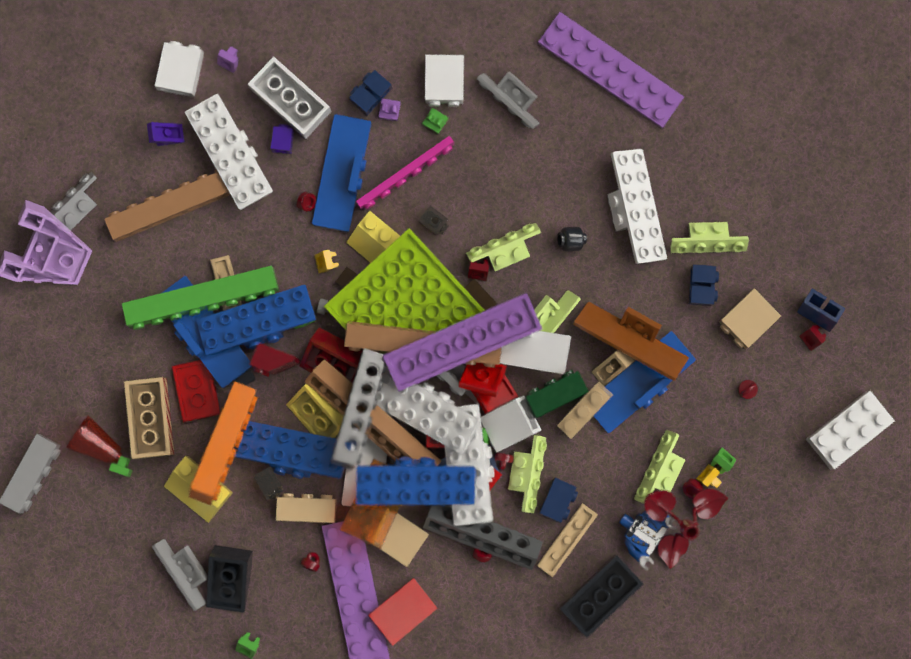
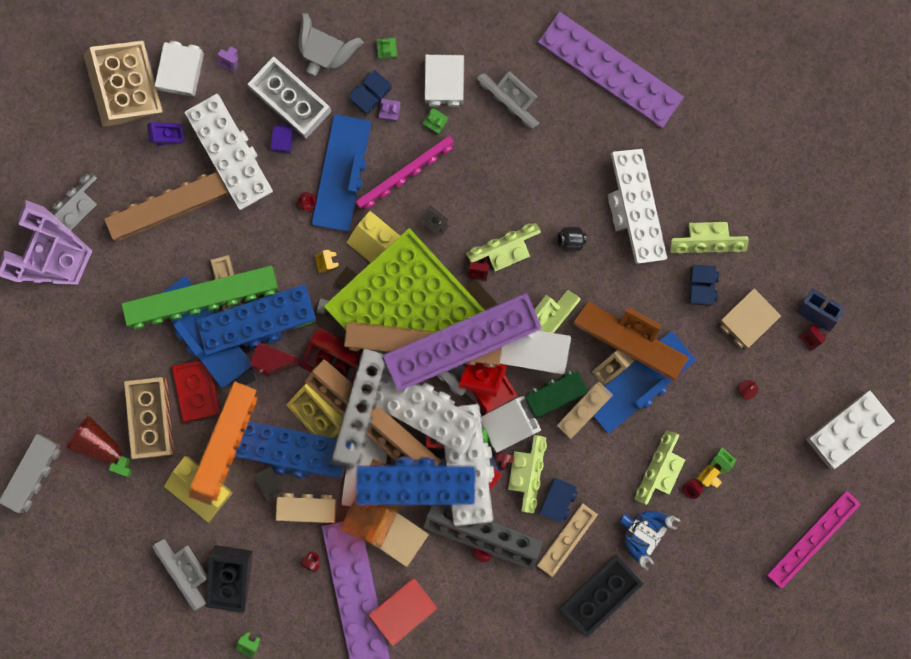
dark red plant [644,489,728,569] -> none
none -> tan slope [84,41,162,127]
none -> light grey torso [298,13,364,76]
none -> bright green tile [377,38,397,59]
none -> dark pink plate [766,491,861,589]

